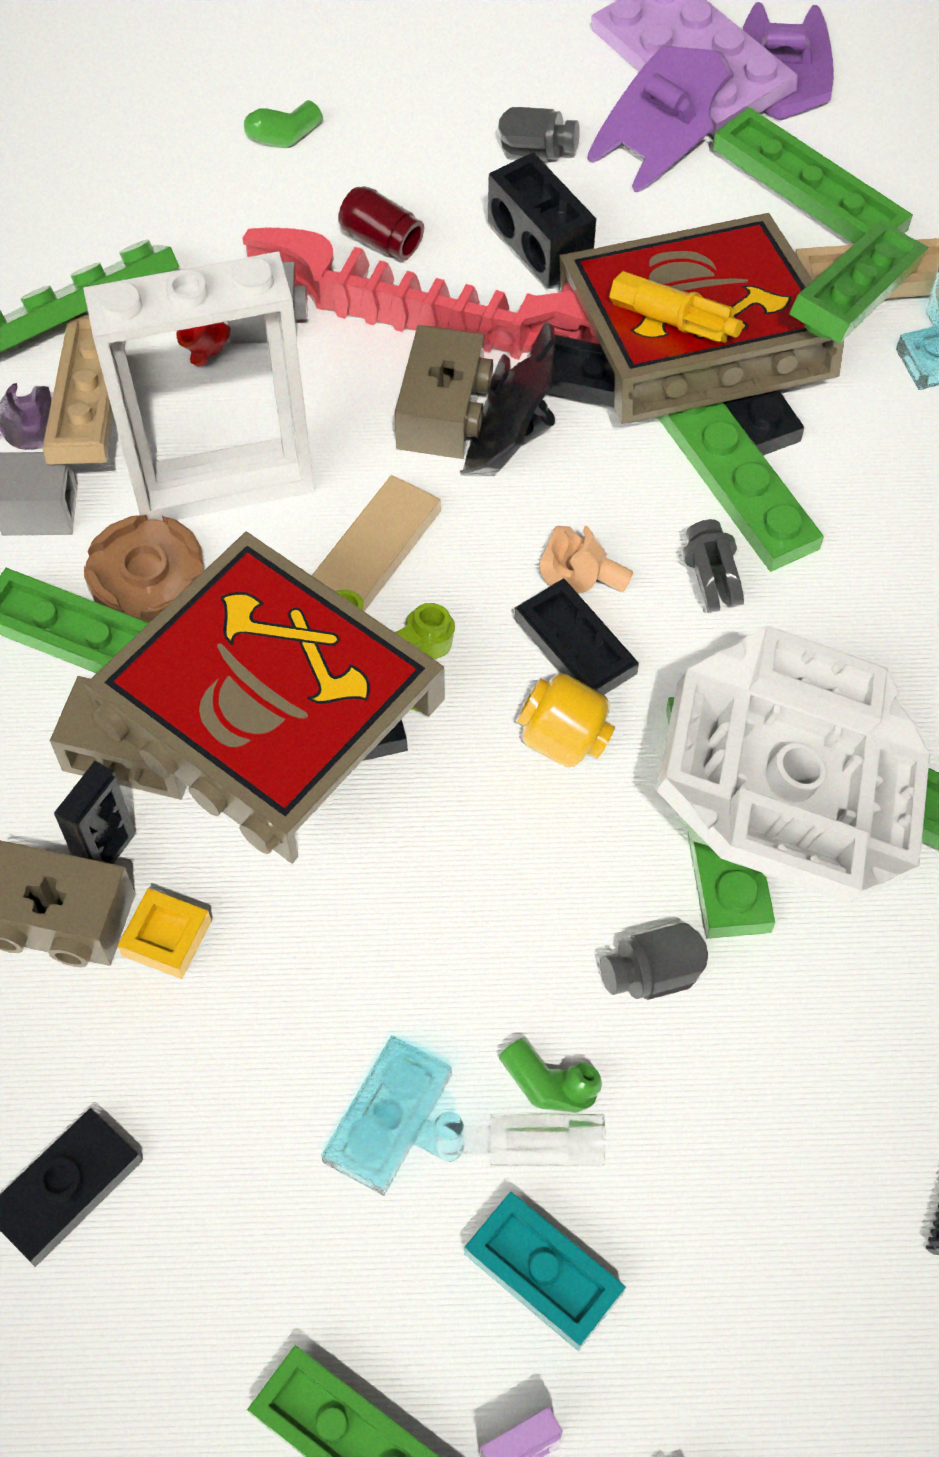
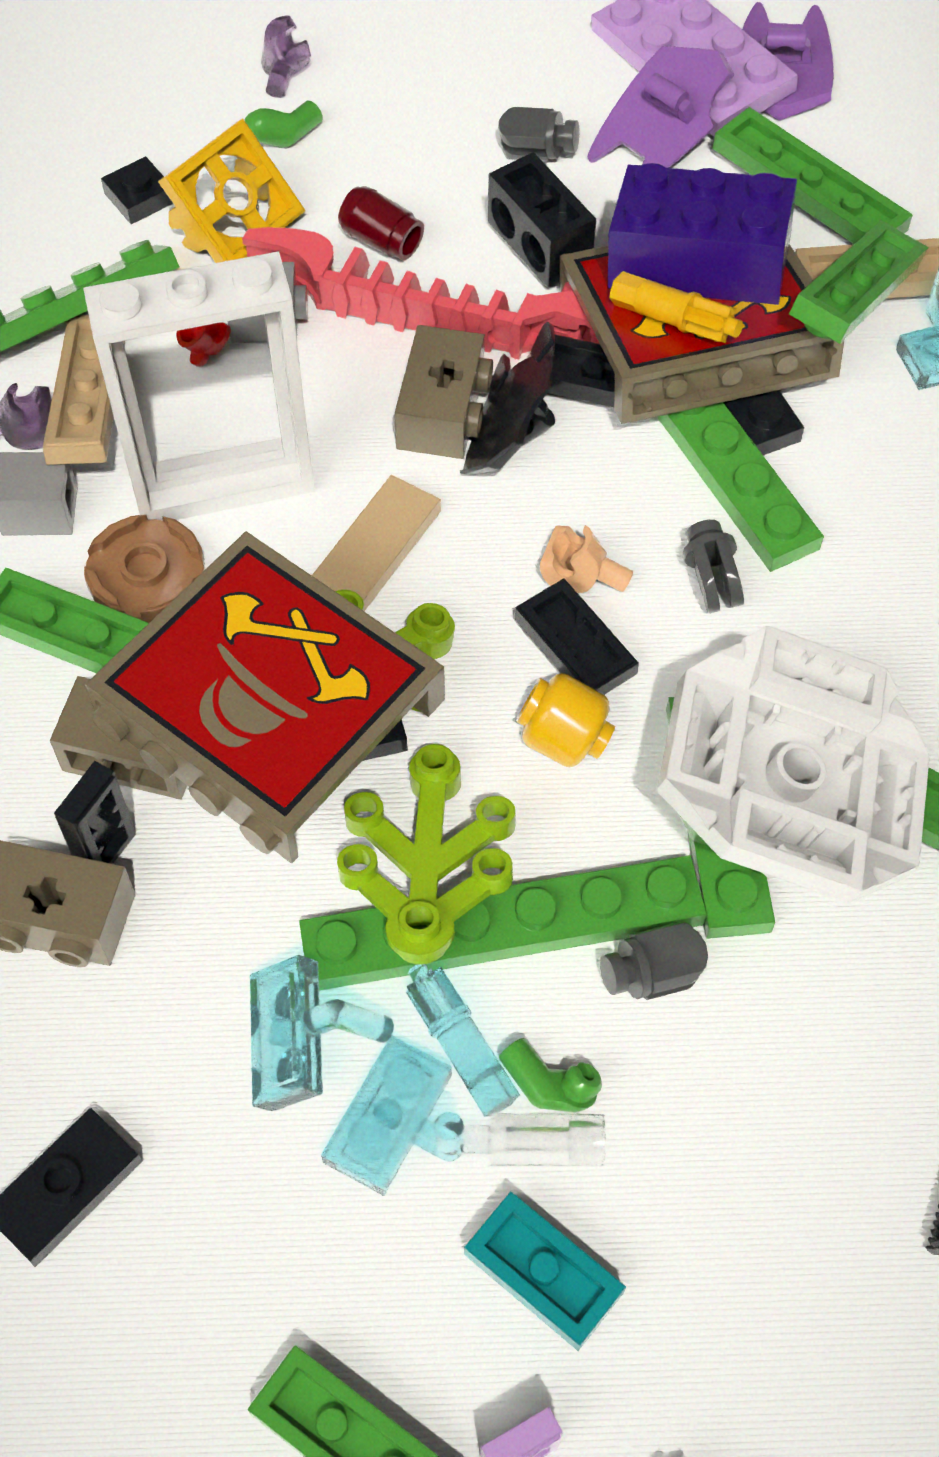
yellow plate [117,888,212,979] -> none
none -> black plate [101,156,173,225]
none -> yellow piece [158,118,306,263]
none -> clear light blue plate [250,954,394,1112]
none -> clear purple piece [260,15,311,98]
none -> bright green plate [299,855,707,992]
none -> lime plant [337,744,516,965]
none -> clear light blue piece [406,964,520,1117]
none -> dark purple brick [608,163,797,305]

